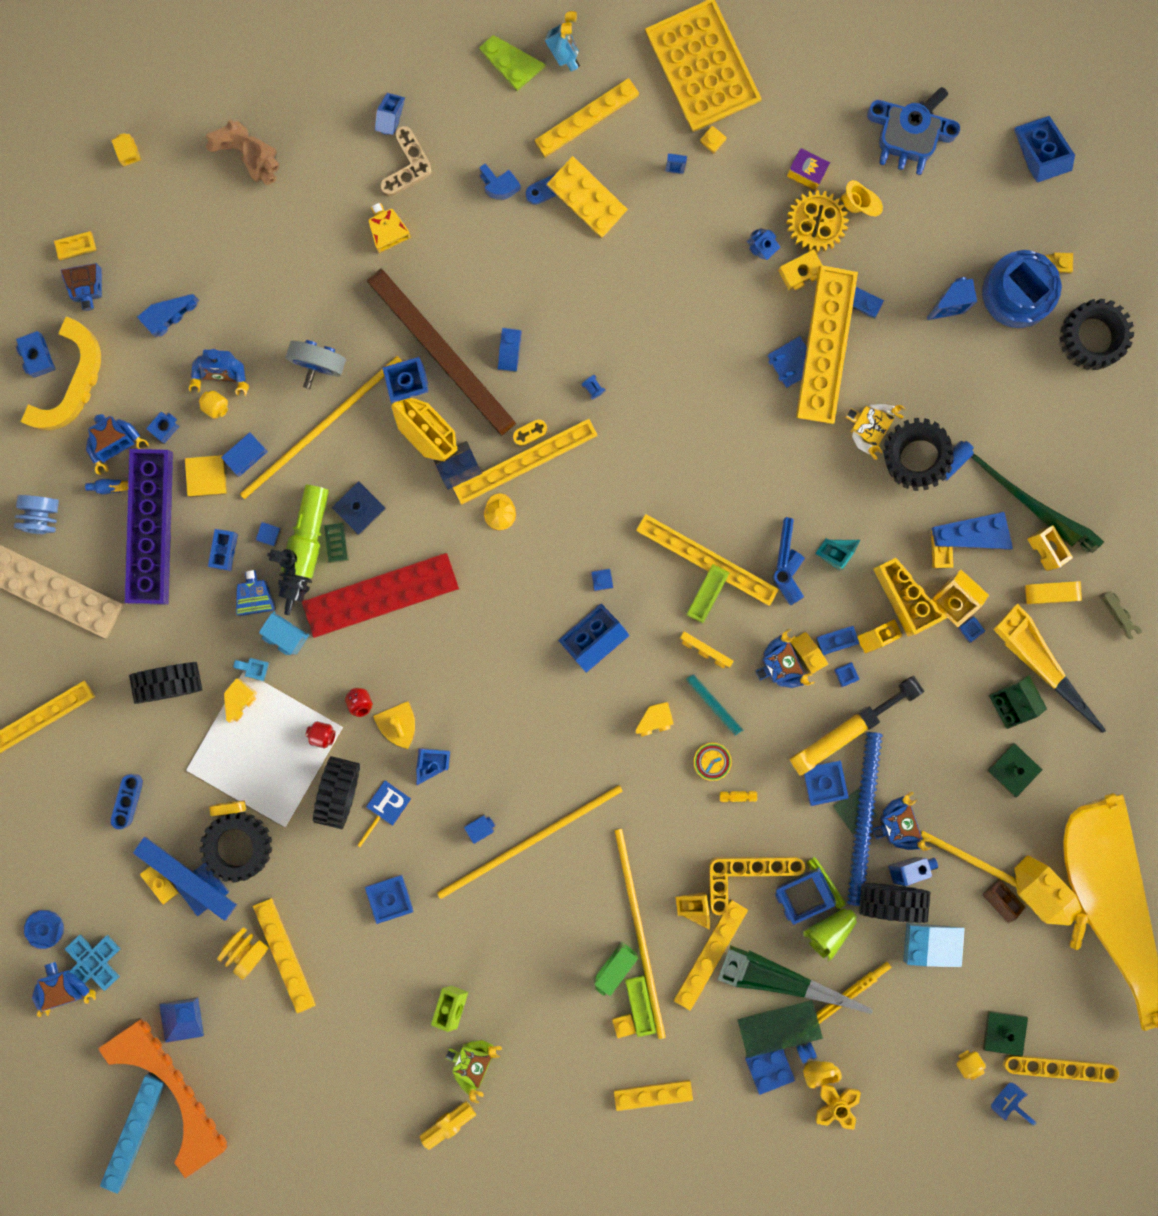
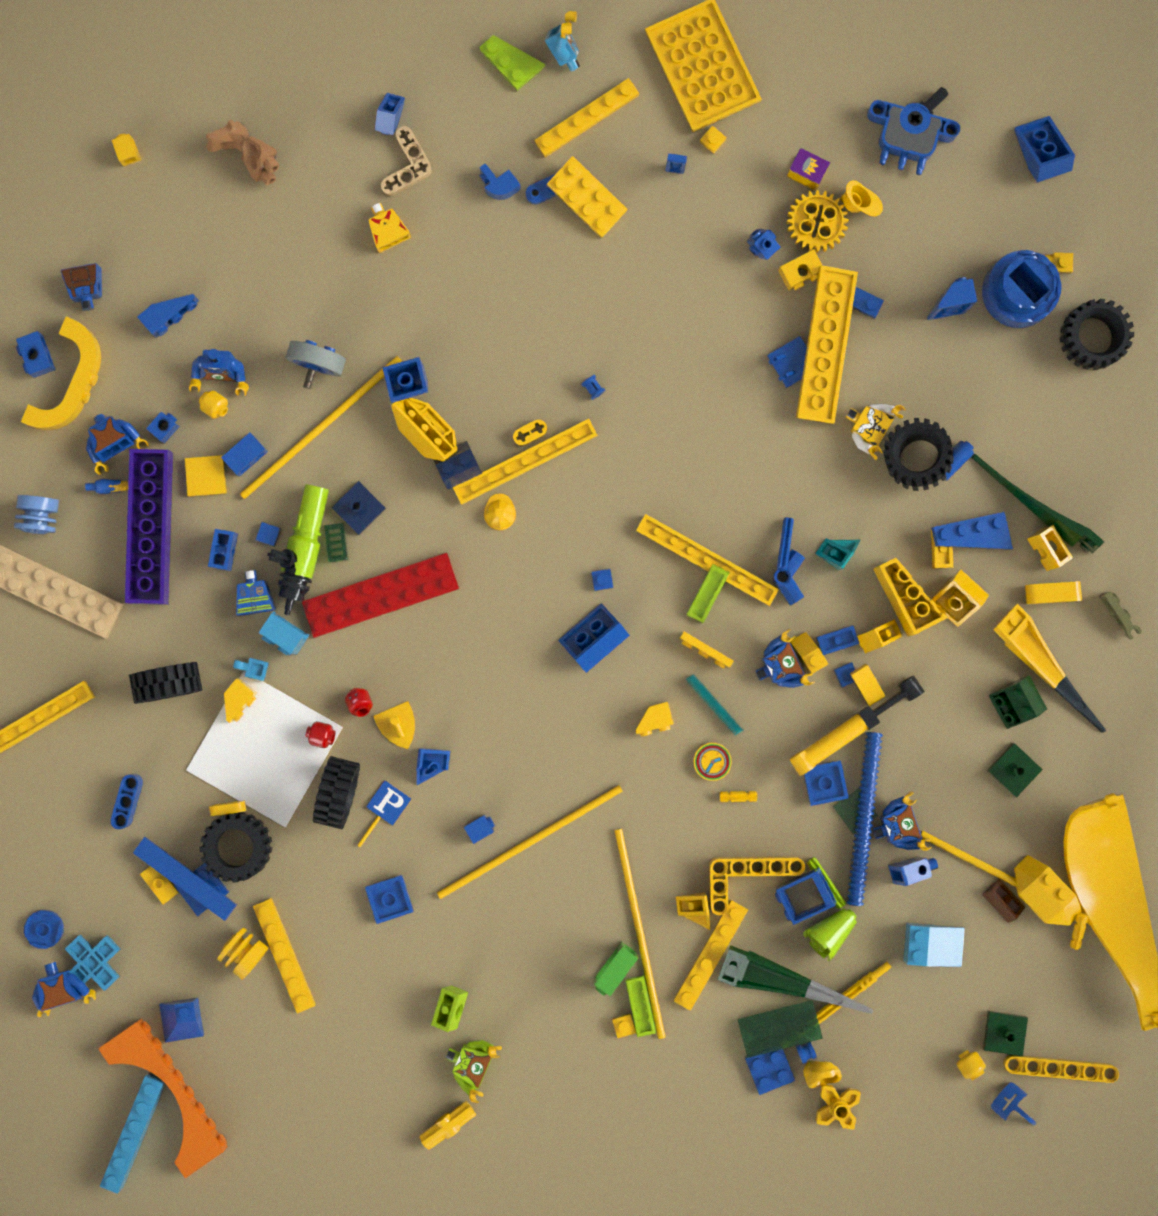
yellow plate [54,231,97,260] -> none
reddish brown beam [366,268,516,436] -> none
blue slope [498,328,522,372] -> none
yellow plate [614,1080,693,1111] -> none
black tyre [859,883,931,923] -> none
blue tile [958,616,985,643] -> none
none -> yellow tile [850,664,885,706]

